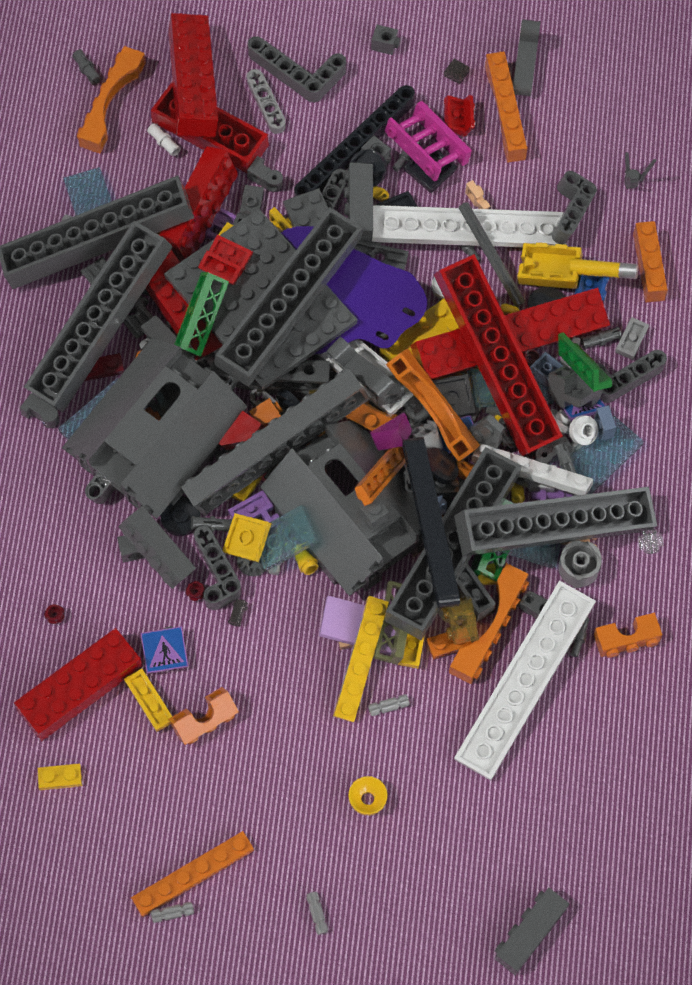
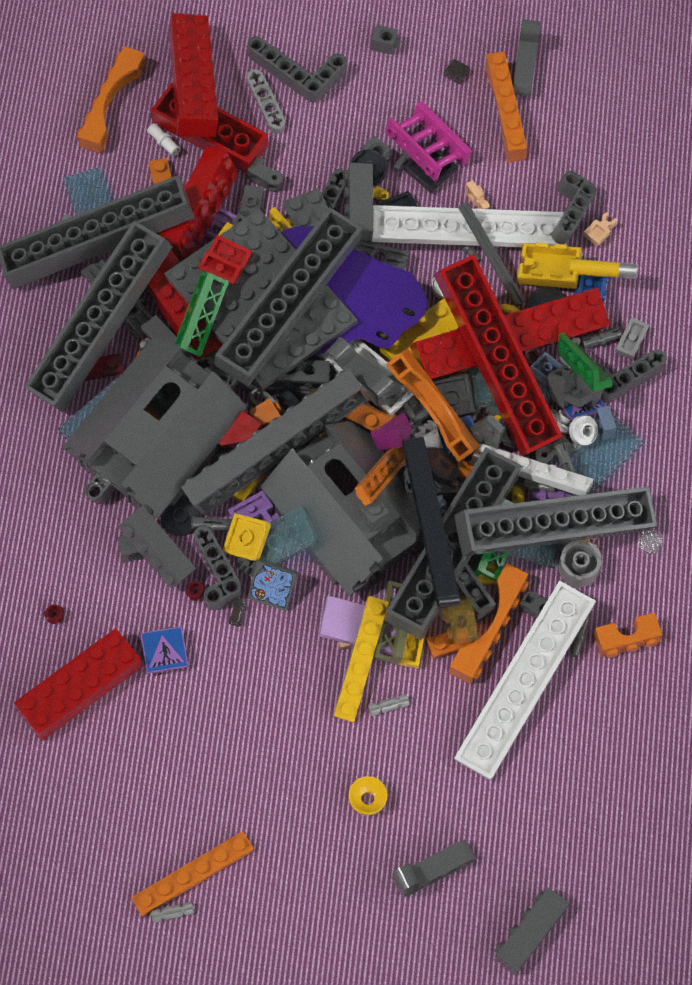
dark grey leg [20,393,59,428] -> none
yellow plate [38,764,82,790] -> none
dark grey pin [72,49,101,85] -> none
yellow plate [124,669,172,732] -> none
orange arch [168,687,239,745] -> none
yellow cone [292,544,319,575] -> none
black beam [294,85,415,197] -> none
light grey axle [306,892,328,935] -> none
red bracket [444,95,475,136] -> none
dark grey plant [624,152,656,189] -> none
orange brick [633,221,668,303] -> none
none -> orange plate [148,157,172,185]
none -> tile [247,559,298,611]
none -> dark grey beam [392,840,476,898]
none -> light nougat plate [583,212,617,247]

